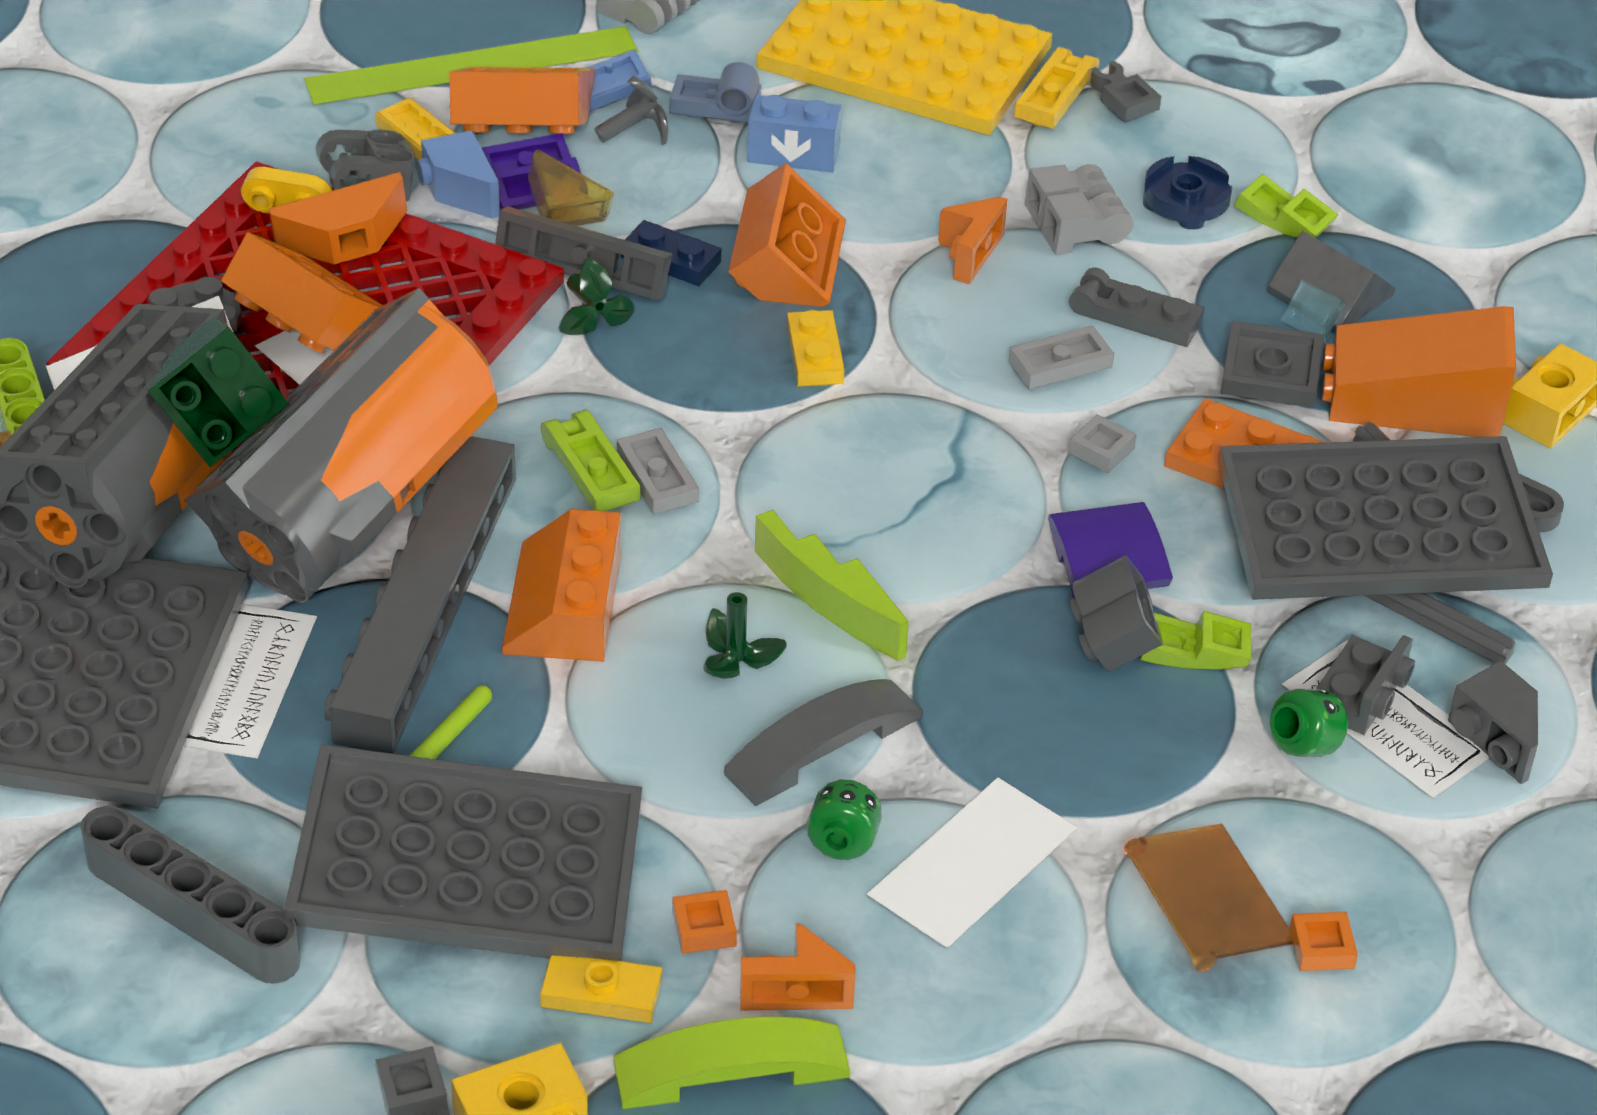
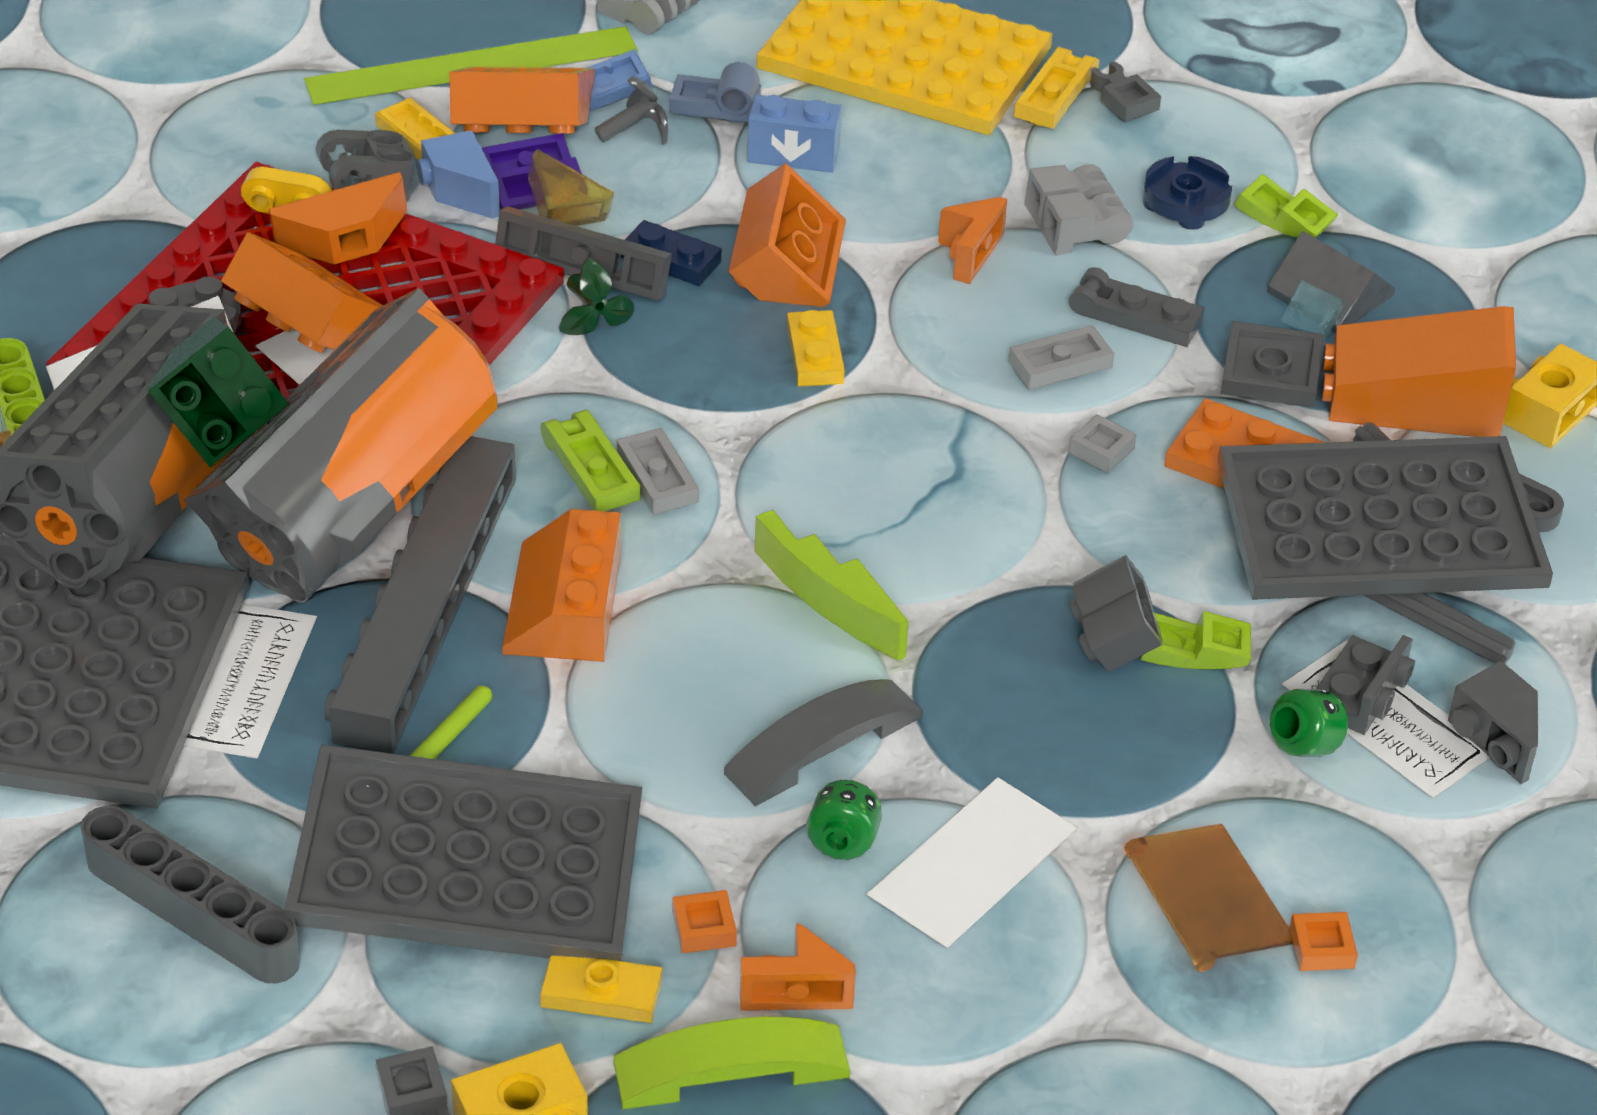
dark green plant [703,592,787,679] -> none
dark purple slope [1048,502,1173,599] -> none

